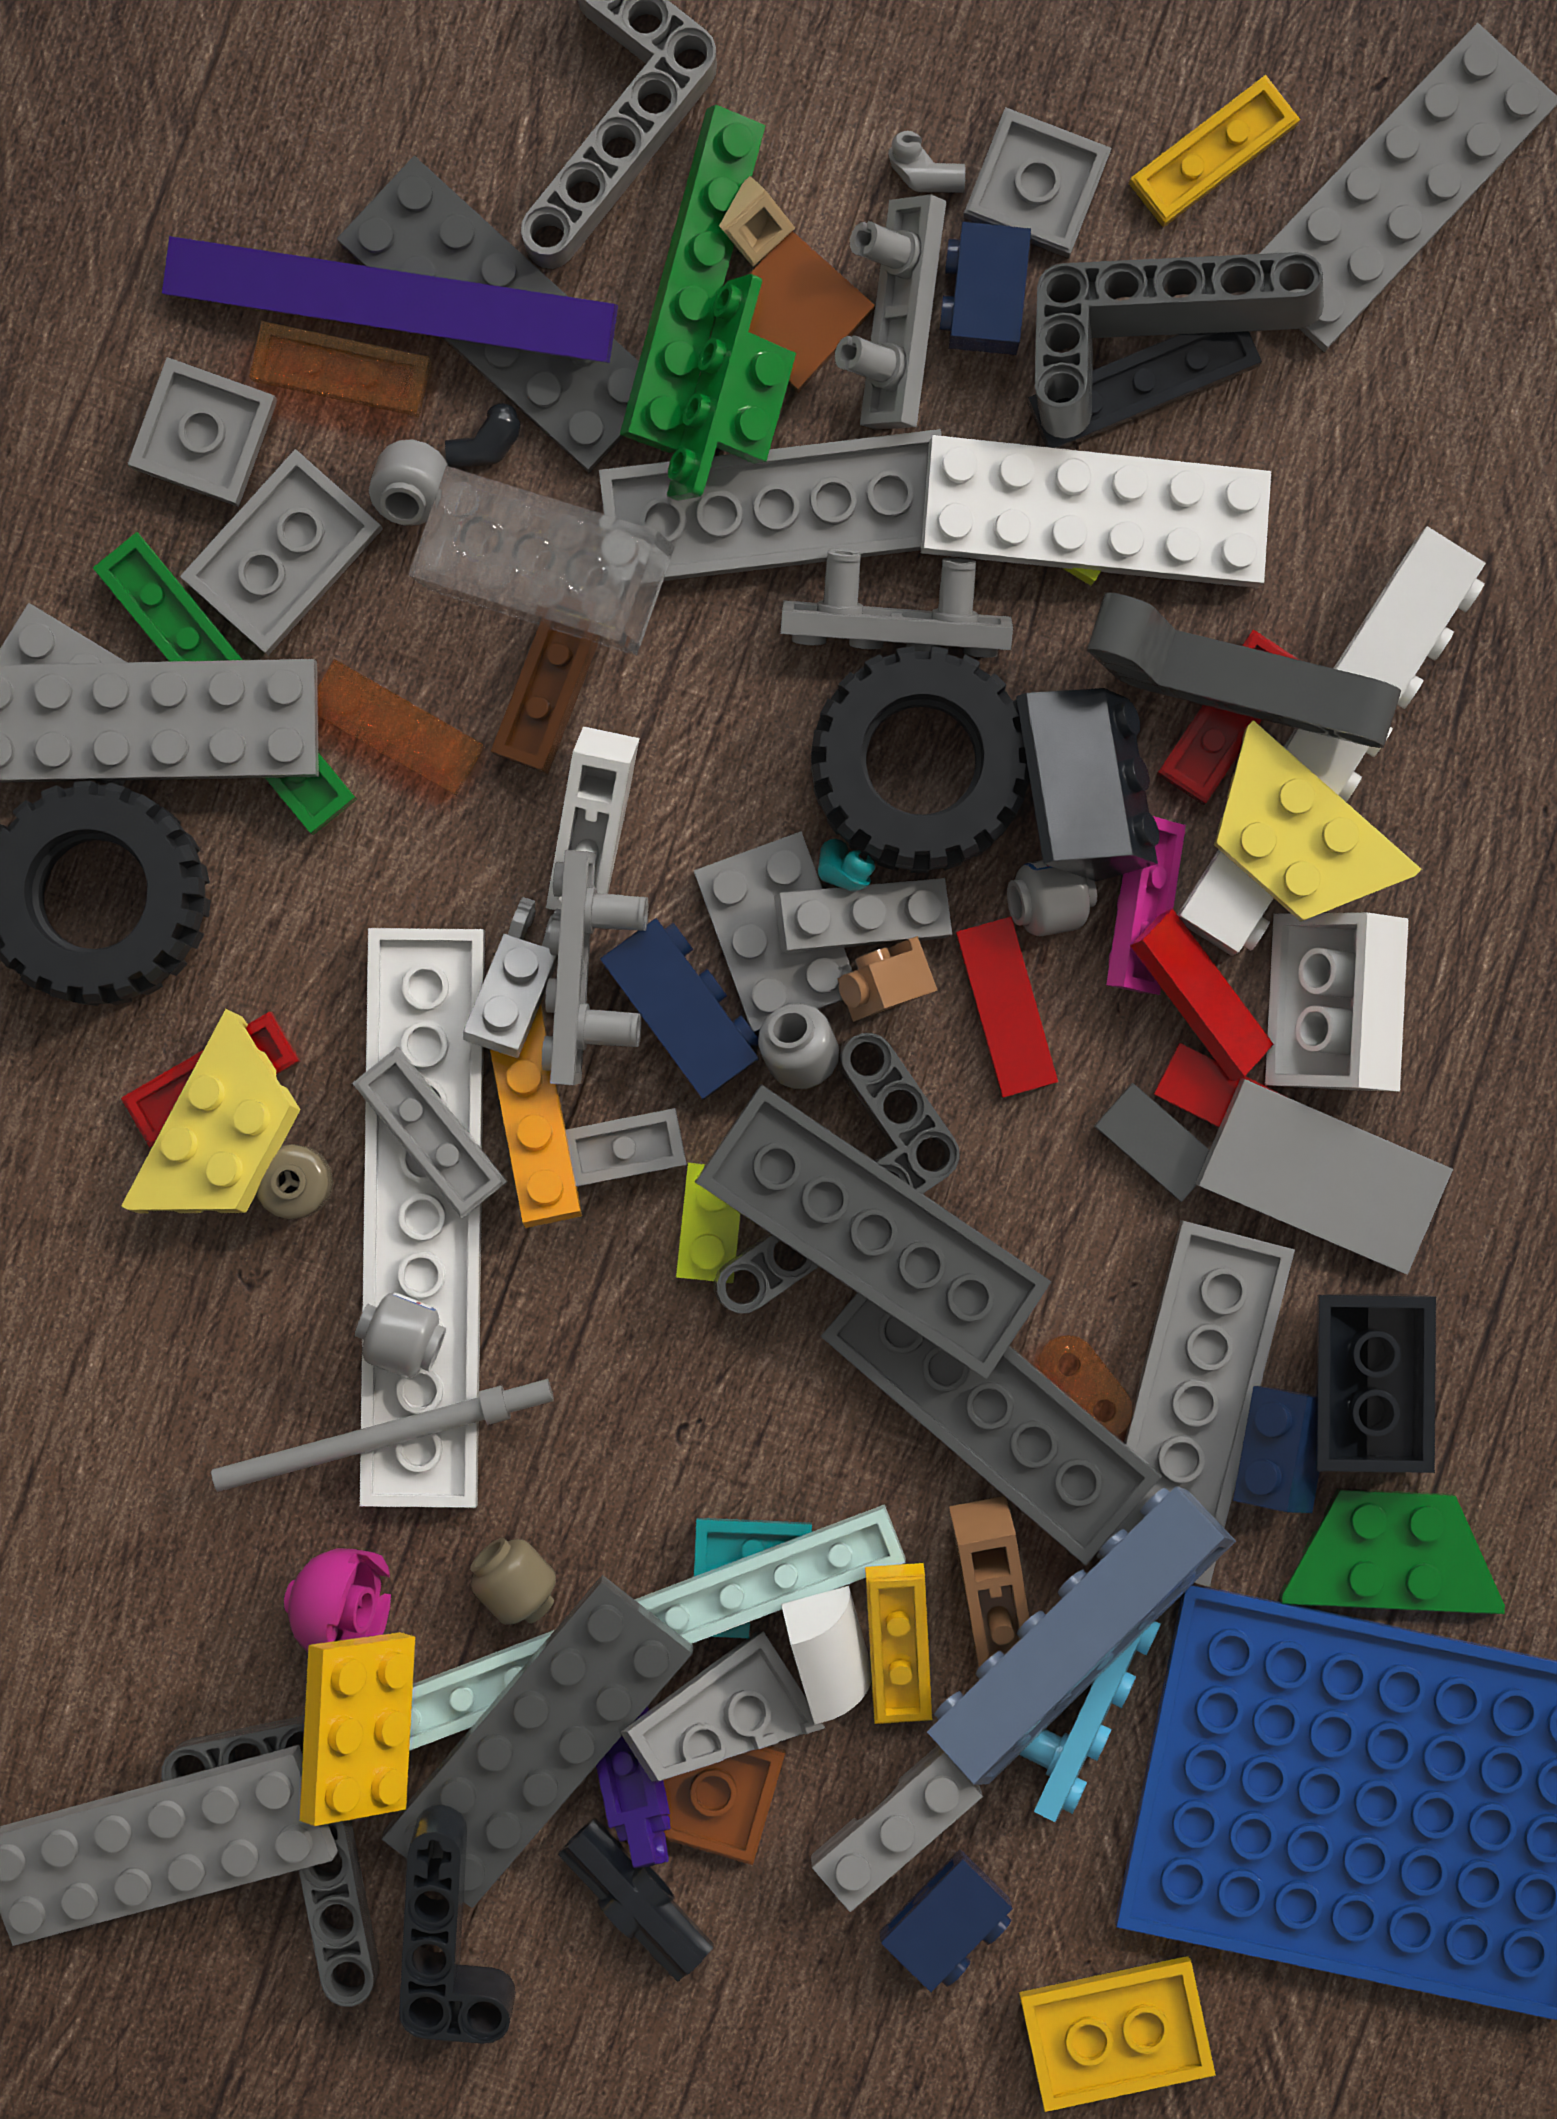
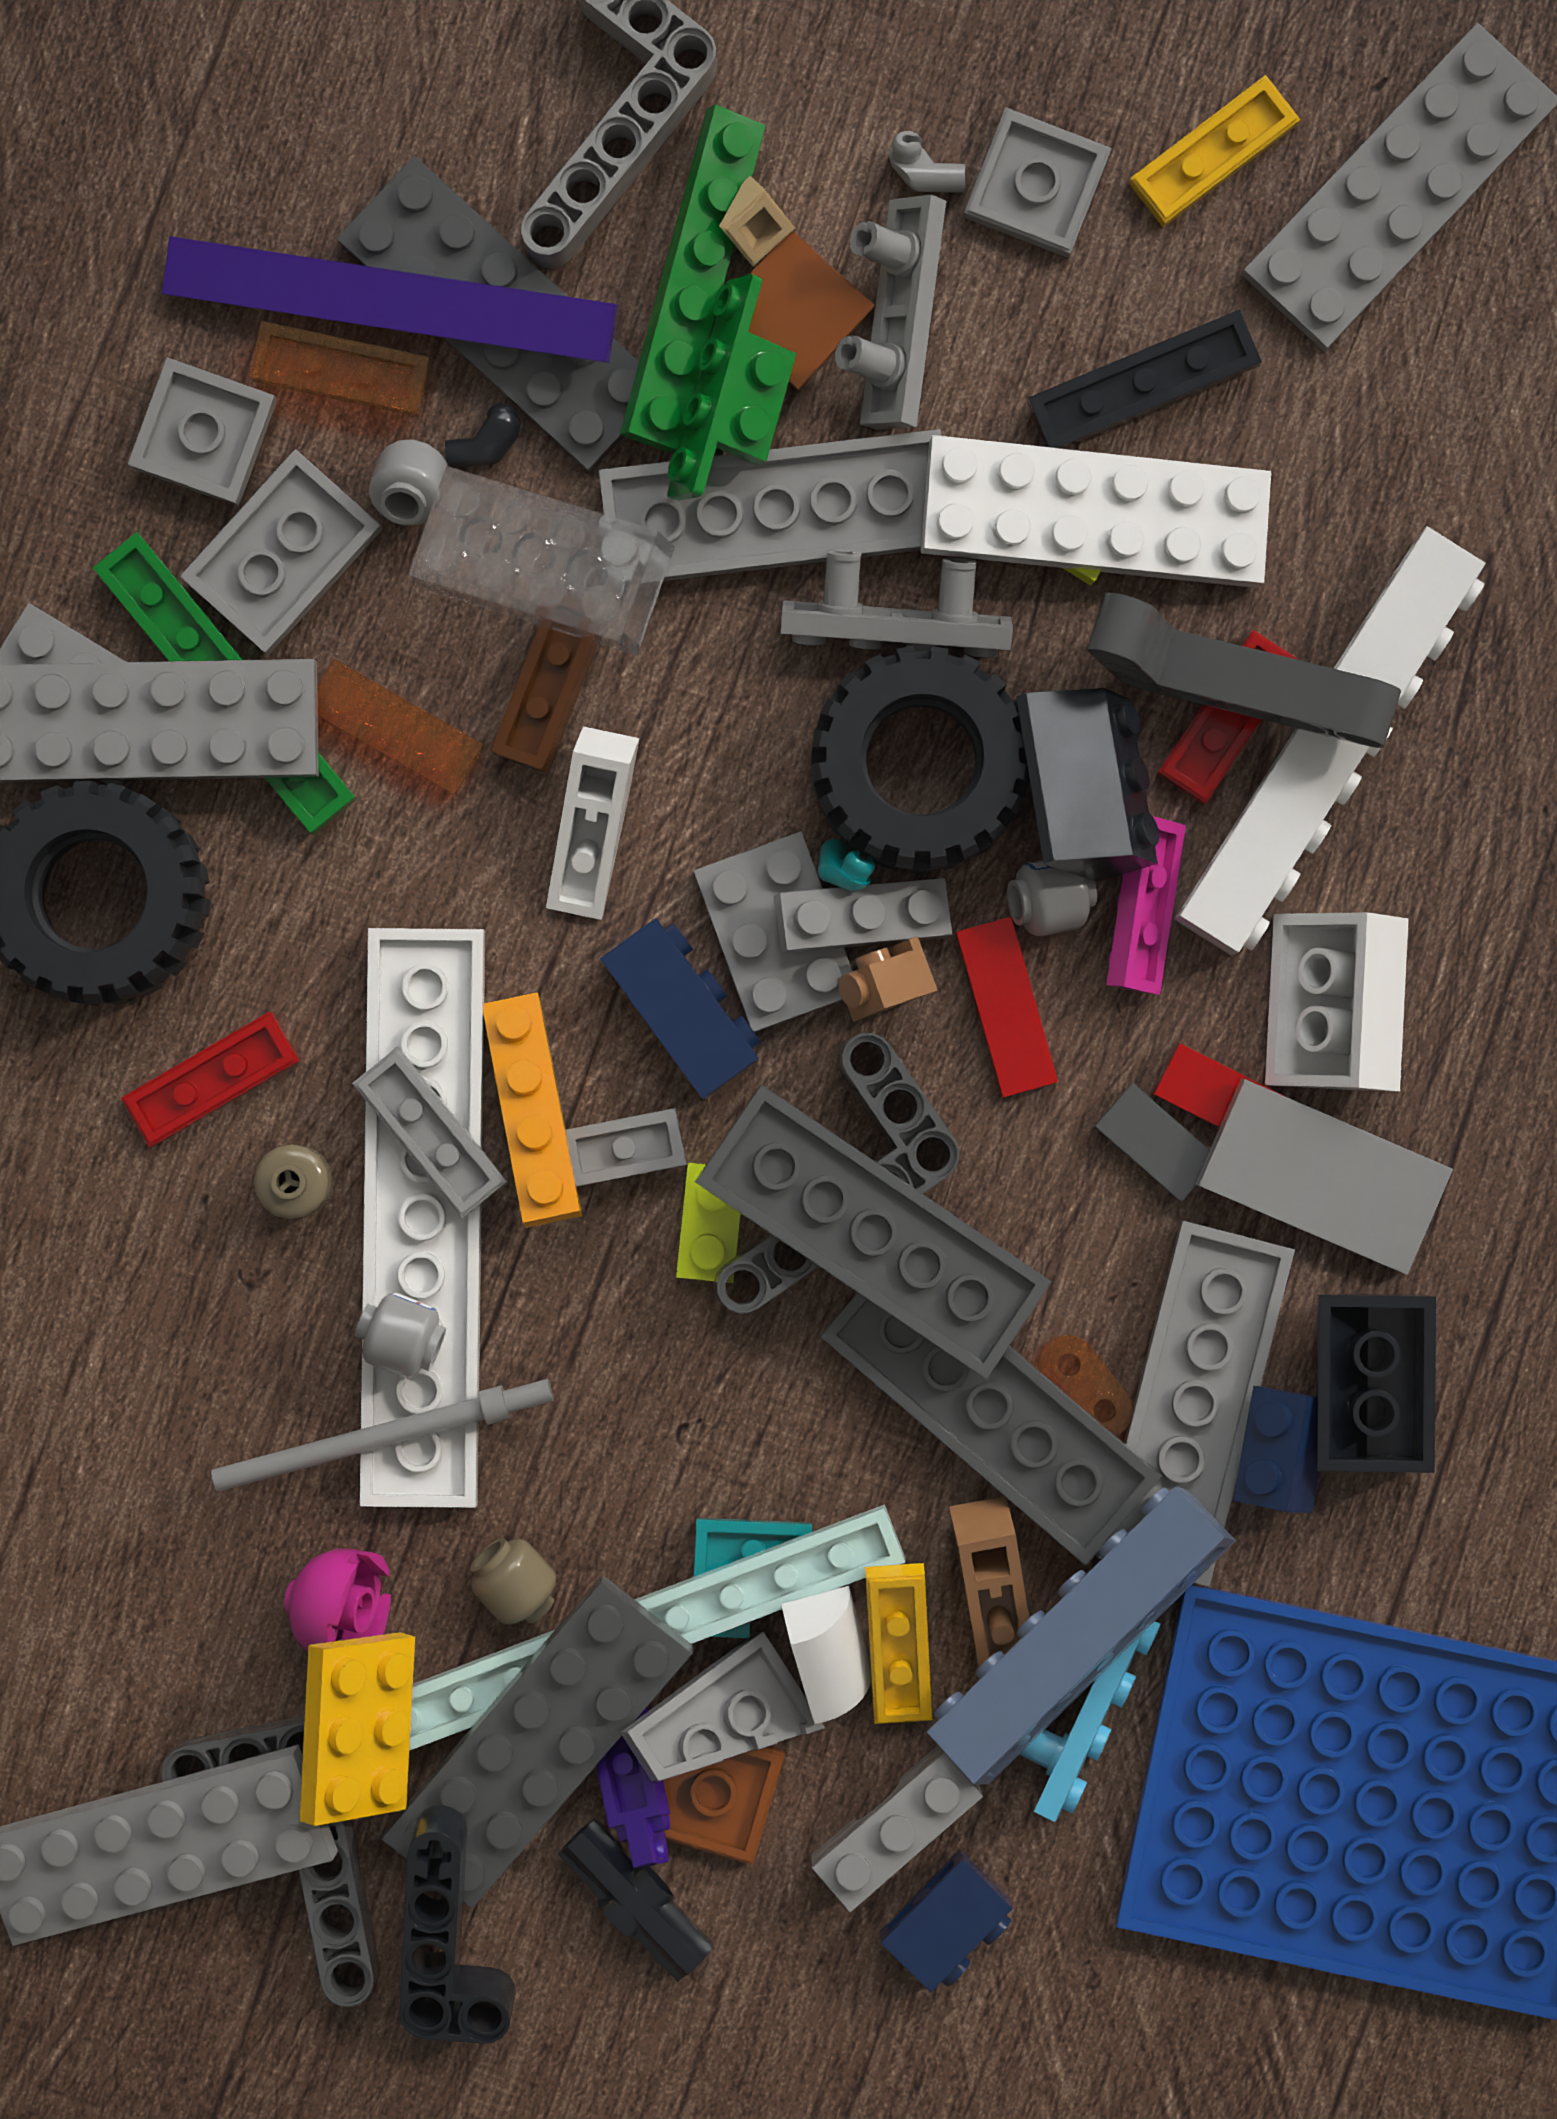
light yellow wing [121,1009,301,1214] -> none
light grey hinge [463,897,561,1058] -> none
light grey plate [542,850,649,1085] -> none
light grey head [758,1004,839,1089] -> none
dark blue brick [939,222,1031,355] -> none
yellow plate [1019,1956,1216,2112] -> none
dark grey beam [1035,252,1324,438] -> none
red tile [1130,908,1274,1082] -> none
light yellow wing [1214,720,1421,922] -> none
green wing [1279,1488,1505,1614] -> none

